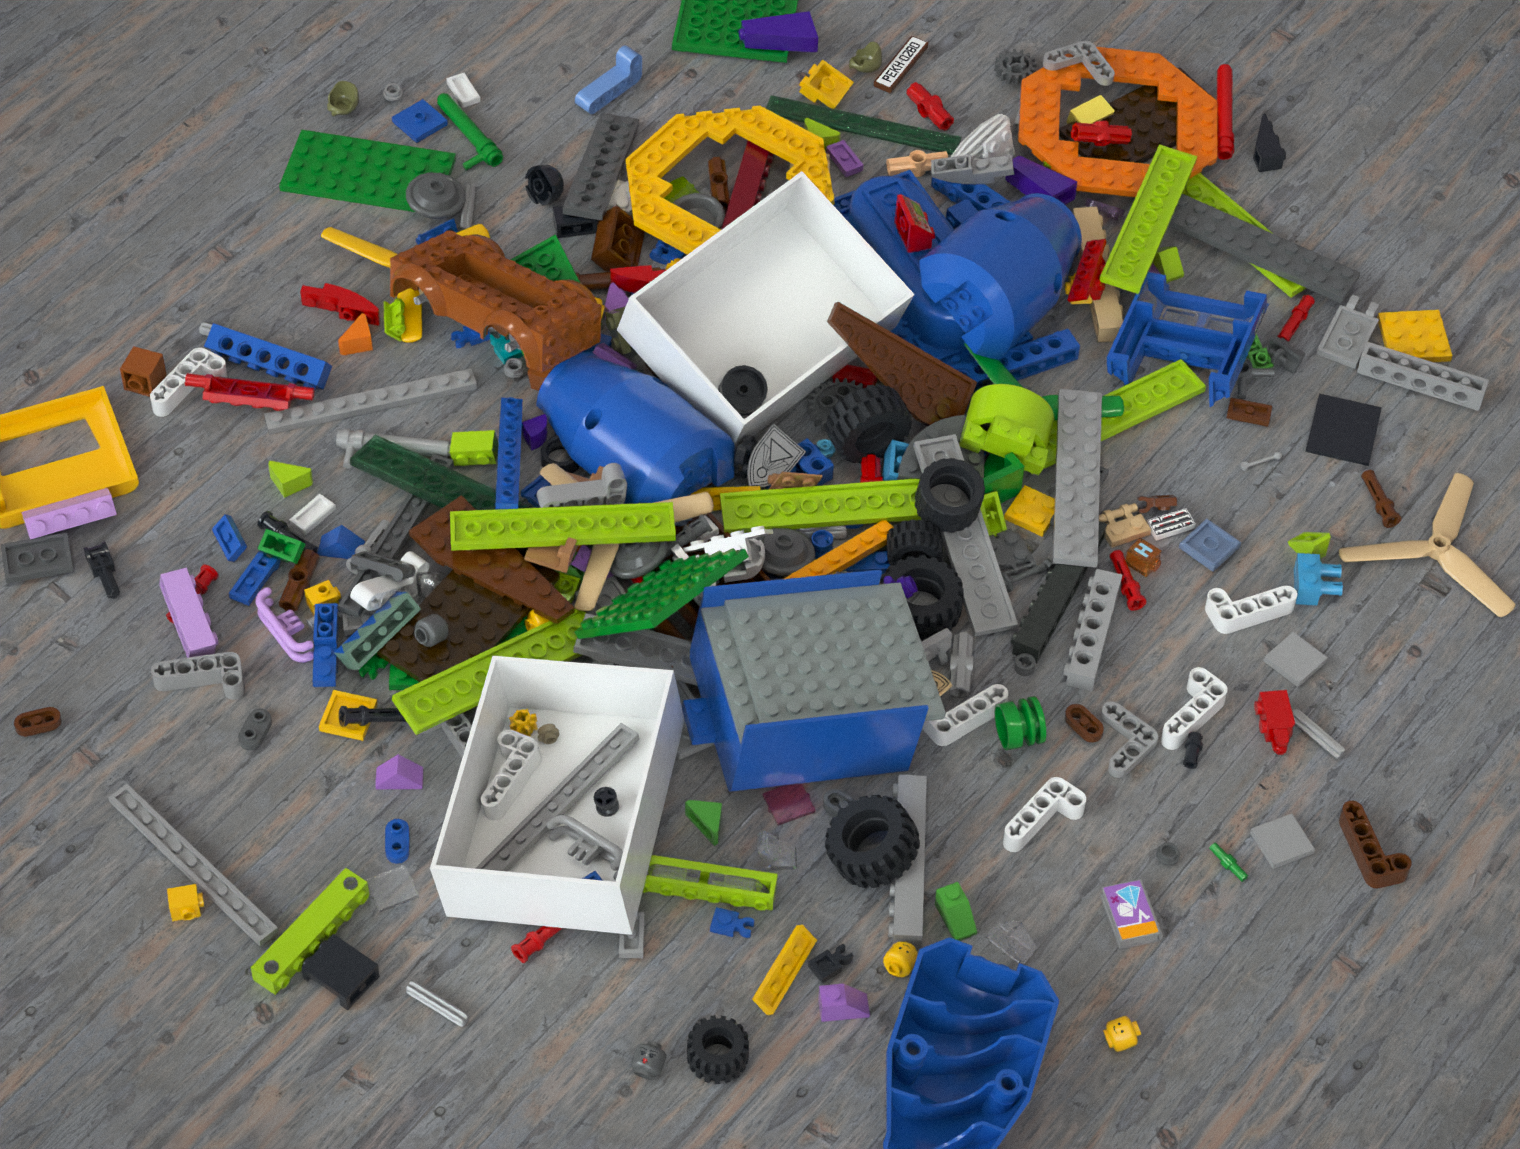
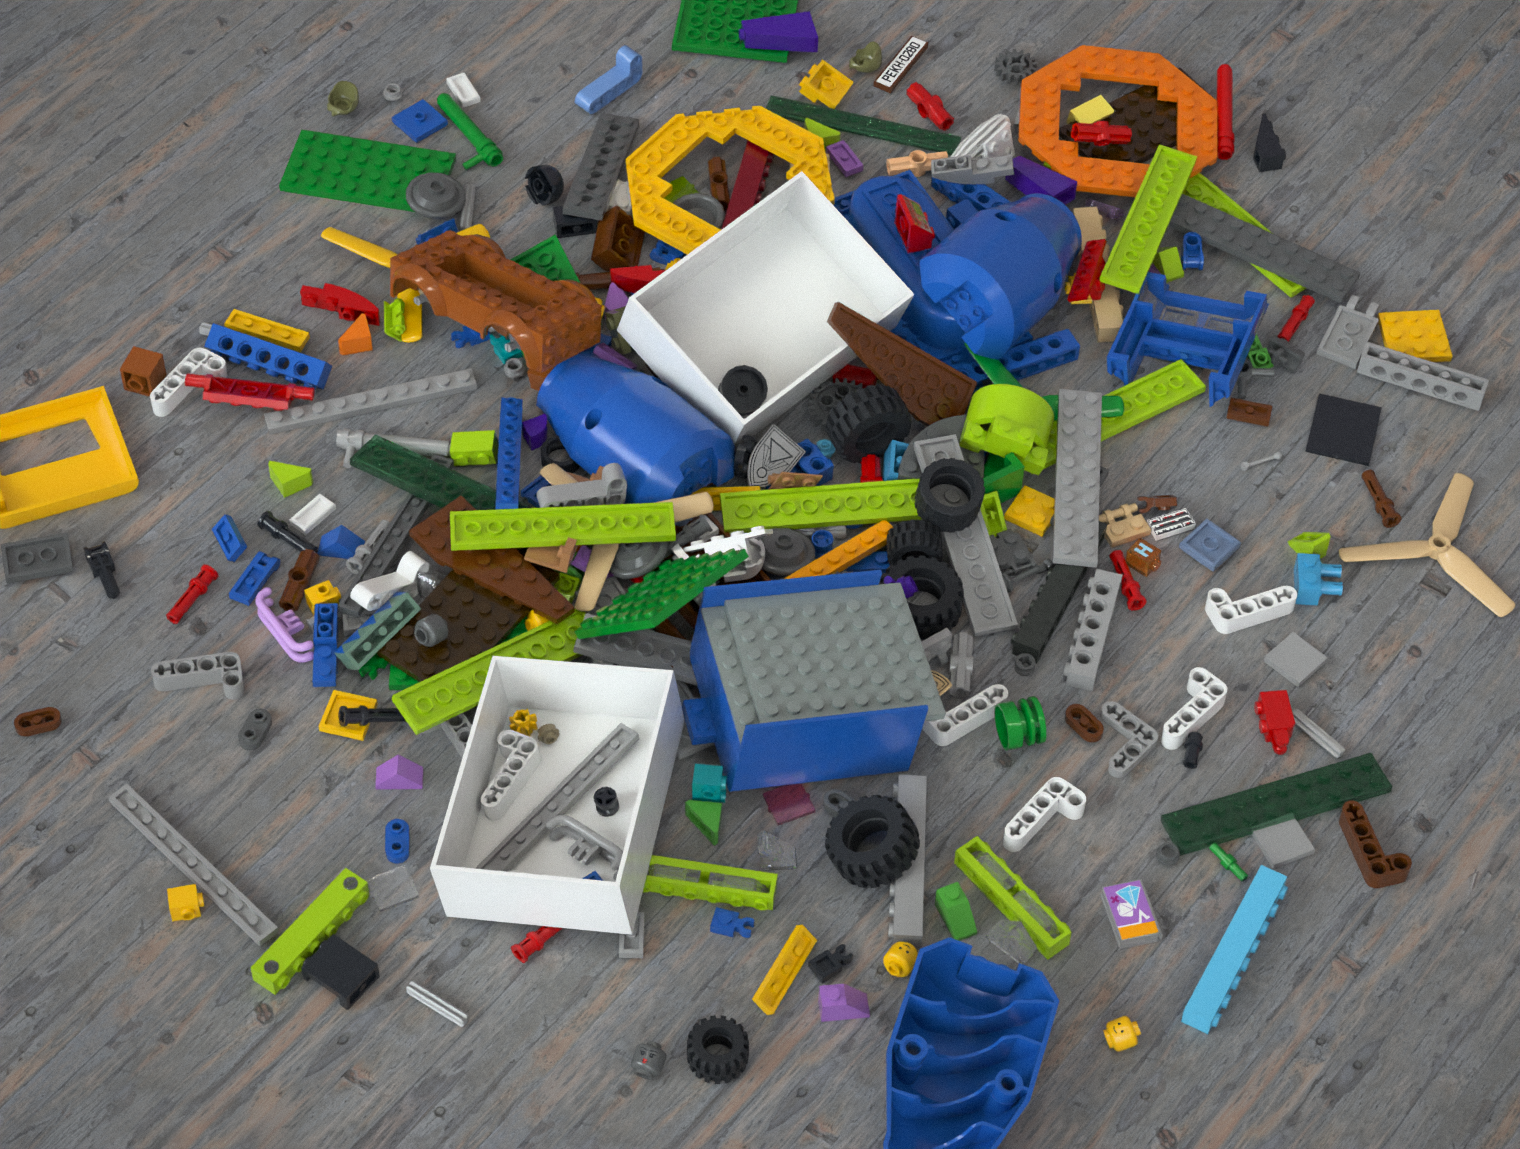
lavender brick [21,488,117,539] -> none
lavender brick [159,567,218,658] -> none
green arch [258,529,306,564] -> none
dark grey plate [351,551,416,581] -> none
light grey beam [1043,41,1115,86] -> none
none -> yellow plate [224,309,310,353]
none -> teal brick [692,764,727,803]
none -> lime piece [954,836,1072,960]
none -> clear green plate [1161,753,1392,856]
none -> blue piece [1181,232,1204,271]
none -> medium azure brick [1181,865,1288,1034]

